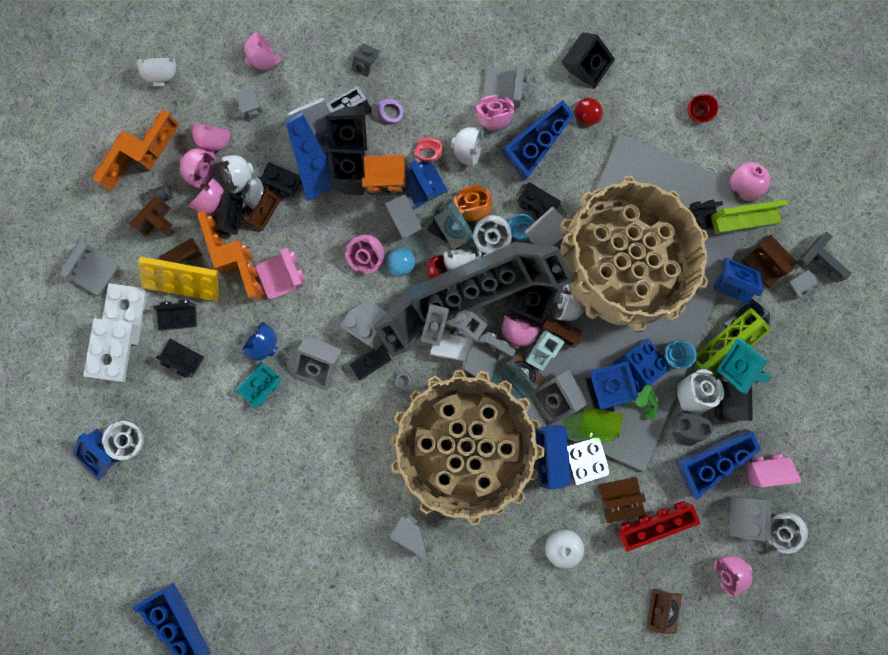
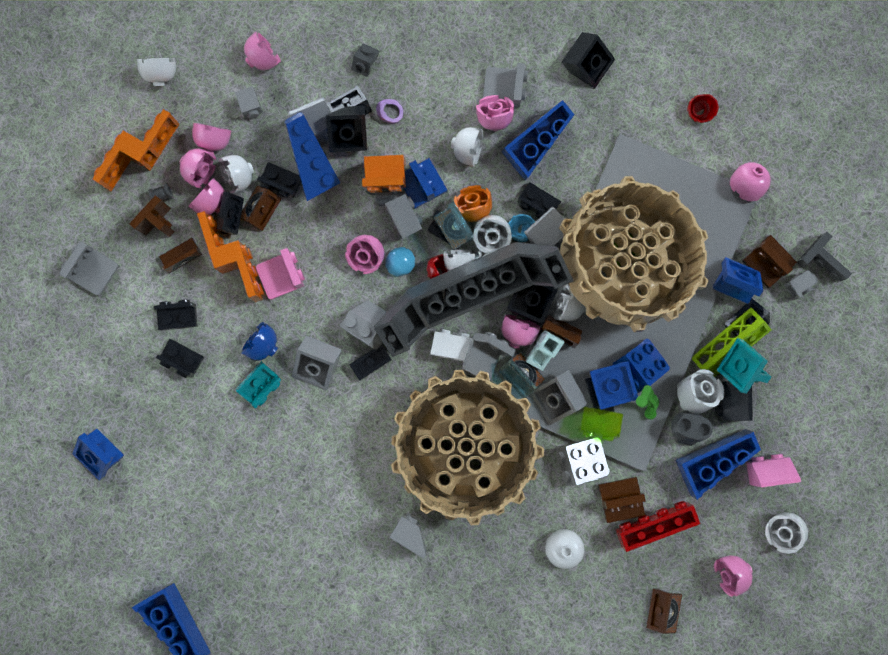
white bracket [84,283,148,382] -> none
white cylinder [102,421,144,460] -> none
yellow plate [138,257,219,302] -> none
light grey piece [242,178,264,209] -> none
black slope [326,148,366,195] -> none
light grey plate [394,372,413,391] -> none
coral piece [414,137,443,162] -> none
light grey plate [421,304,449,346] -> none
light grey brick [453,310,487,341] -> none
blue brick [535,424,571,490] -> none
red hair [574,98,604,127] -> none
medium azure hair [664,340,697,369] -> none
black bracket [688,199,723,230] -> none
lime fence [710,199,788,234] -> none
light grey slope [730,496,771,541] -> none

